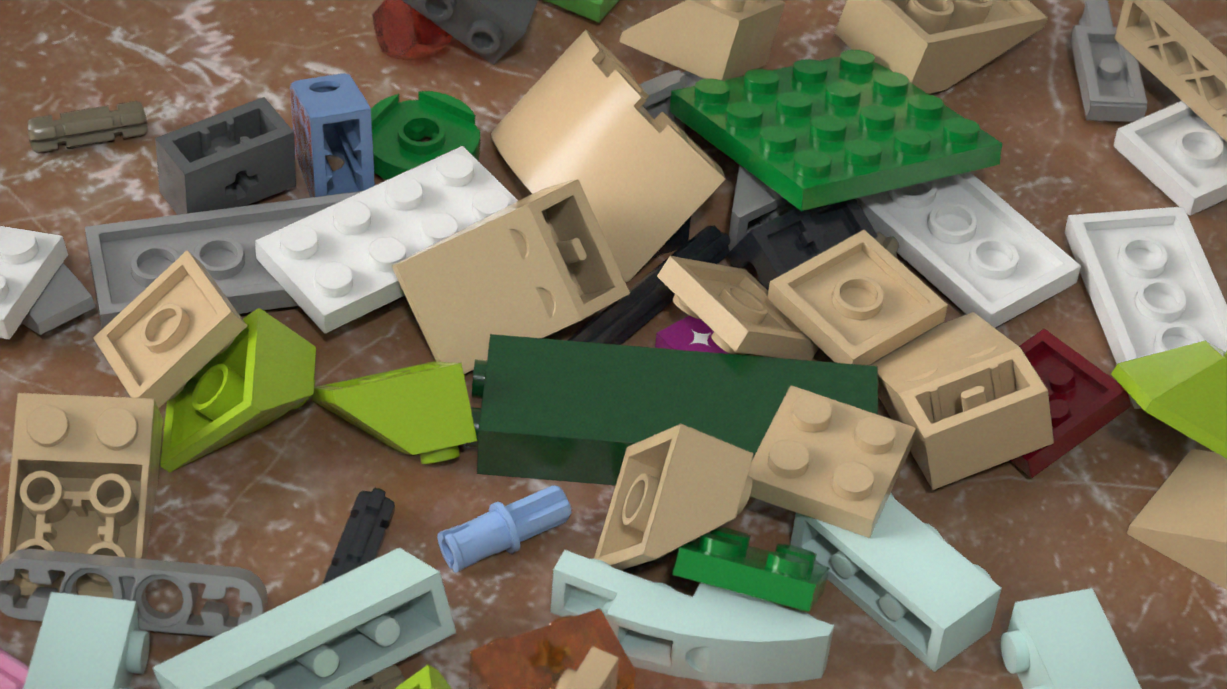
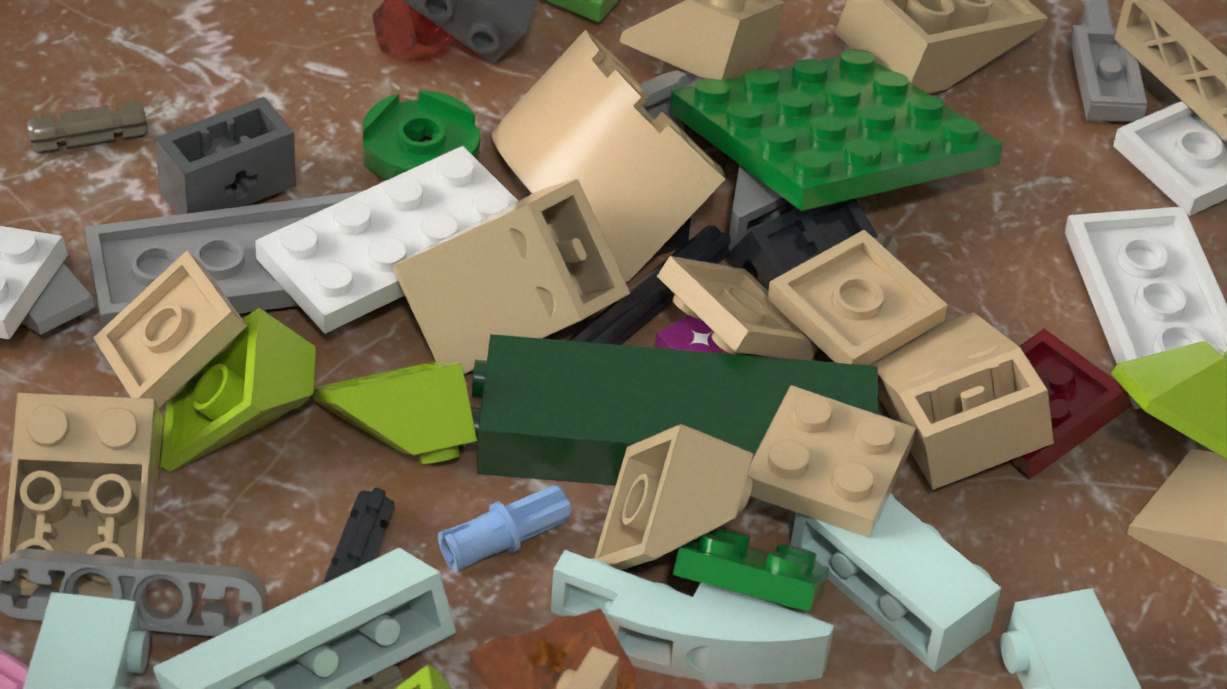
medium blue torso [290,73,375,198] -> none
white plate [856,172,1081,328] -> none

